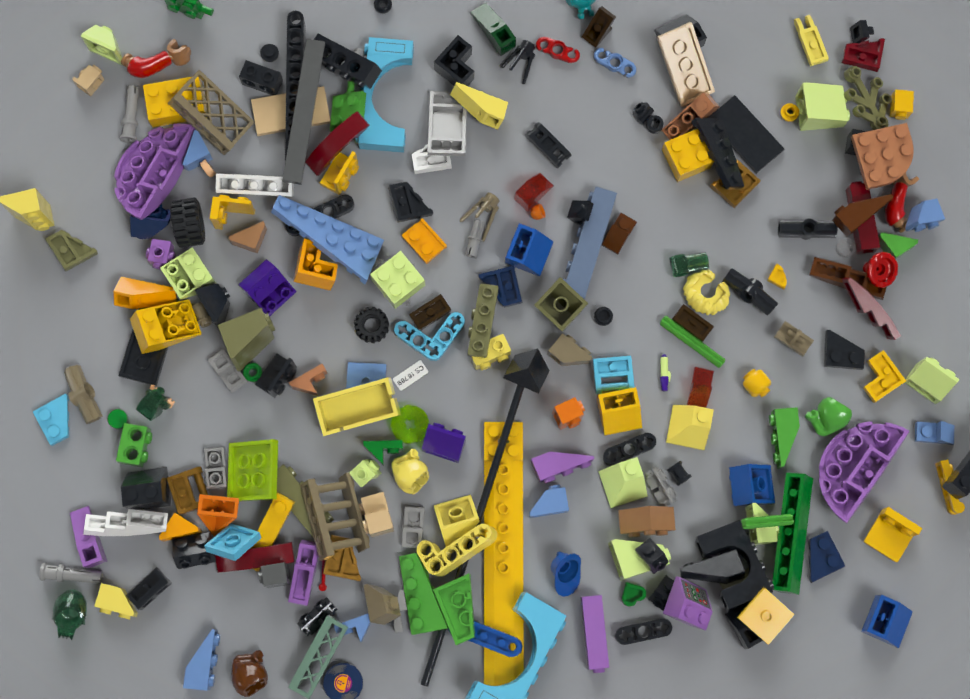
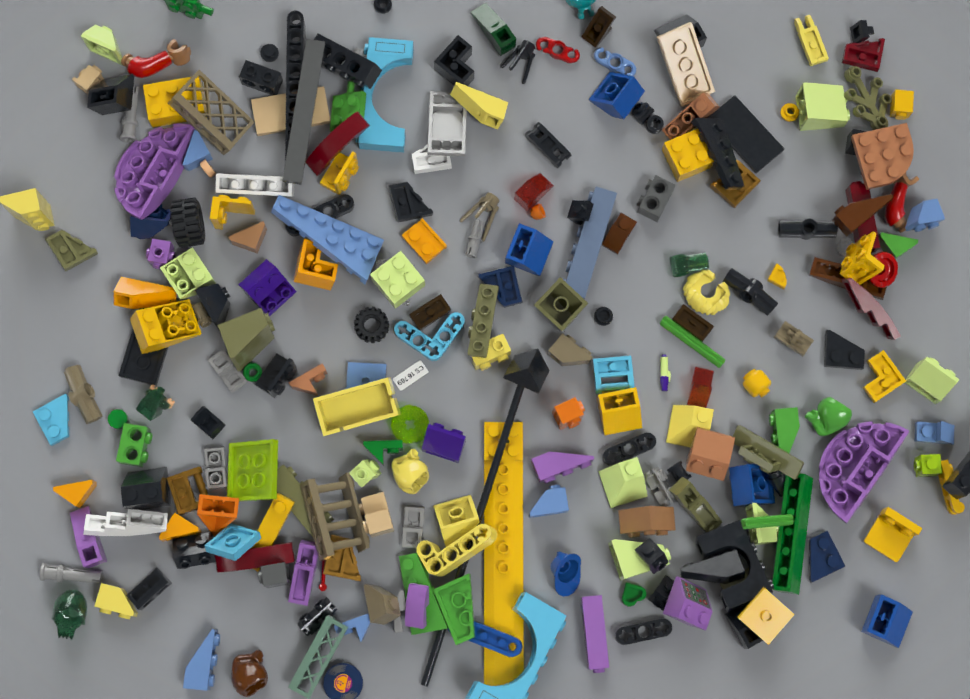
none -> light orange slope [53,480,97,508]
none -> black slope [87,74,135,115]
none -> black bracket [191,406,226,439]
none -> medium lavender slope [405,583,429,629]
none -> blue slope [589,72,645,120]
none -> dark grey brick [637,175,676,222]
none -> olive slope [669,477,723,533]
none -> nougat slope [686,427,735,481]
none -> olive bracket [732,425,804,479]
none -> black cone [766,470,786,497]
none -> yellow bracket [840,231,885,285]
none -> lime brick [913,454,942,477]

